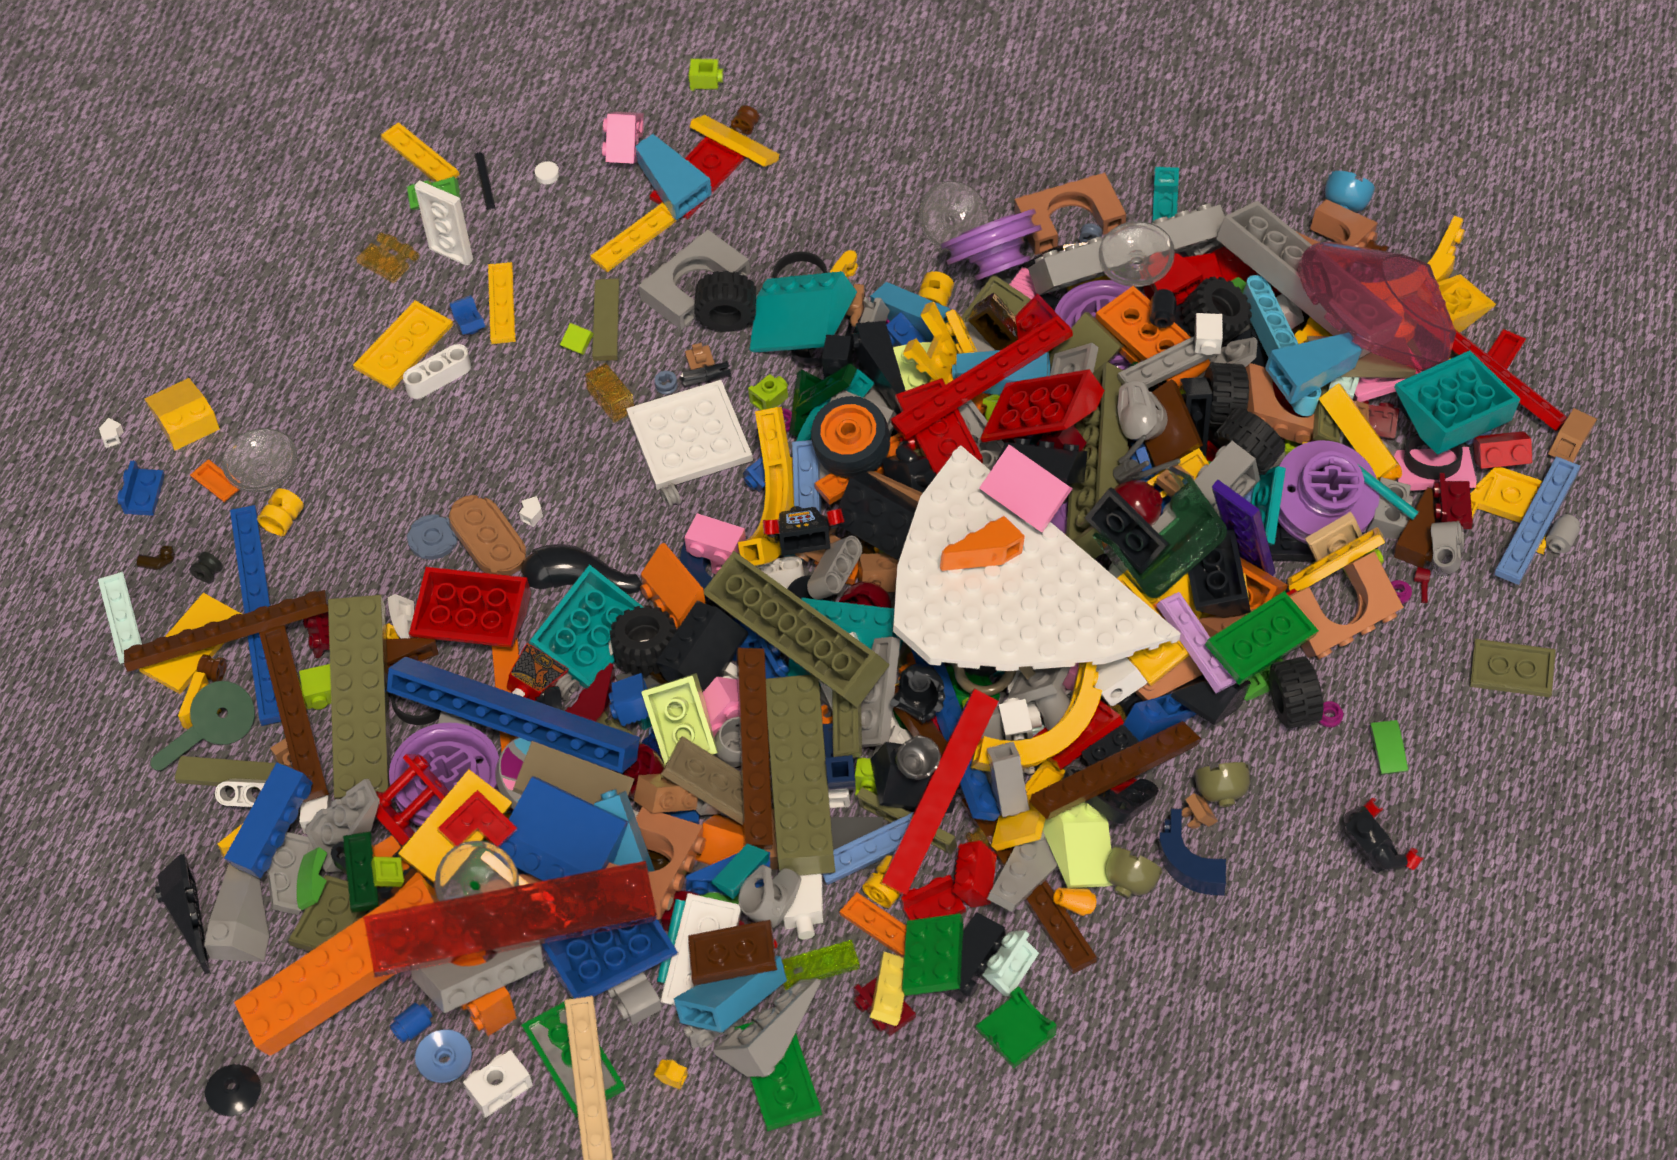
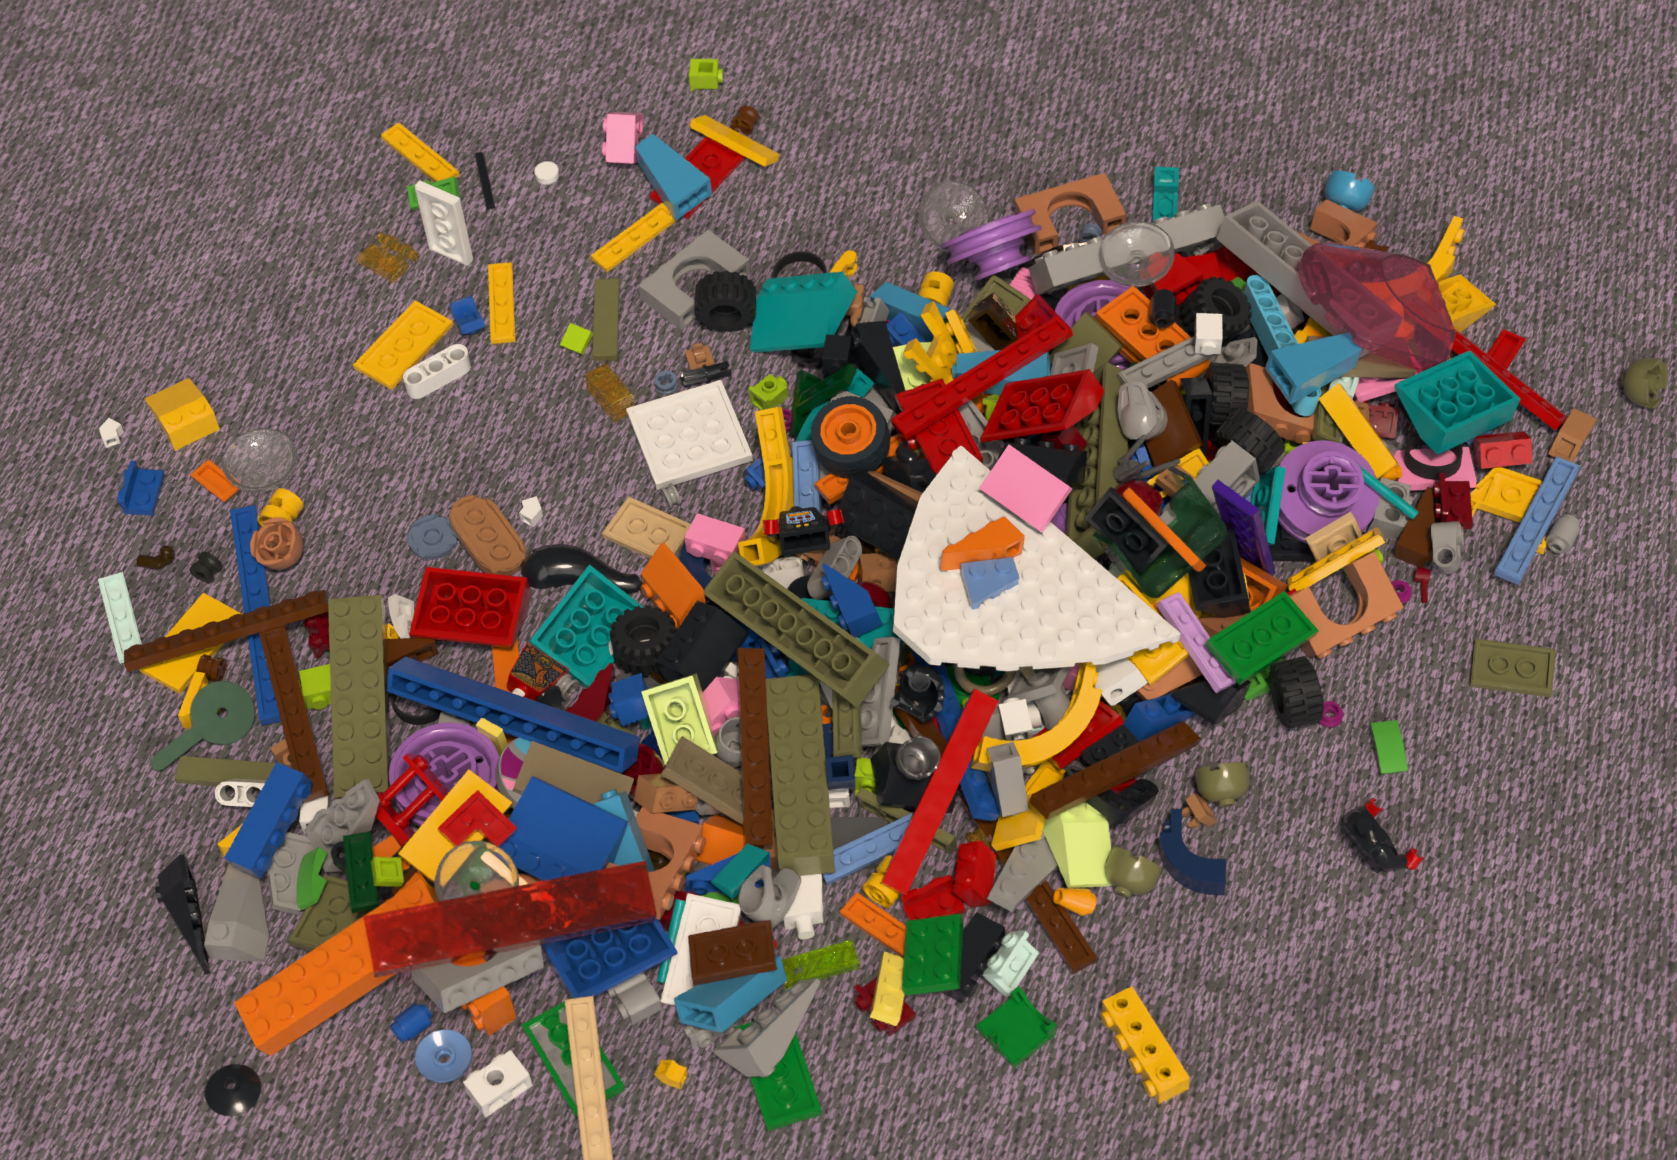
none -> nougat cylinder [250,517,304,570]
none -> light yellow tile [476,718,508,757]
none -> tan tile [602,496,691,559]
none -> blue slope [821,563,883,638]
none -> medium blue wing [960,557,1019,610]
none -> yellow brick [1100,986,1190,1104]
none -> orange tile [1123,487,1206,572]
none -> olive cylinder [1621,357,1668,409]

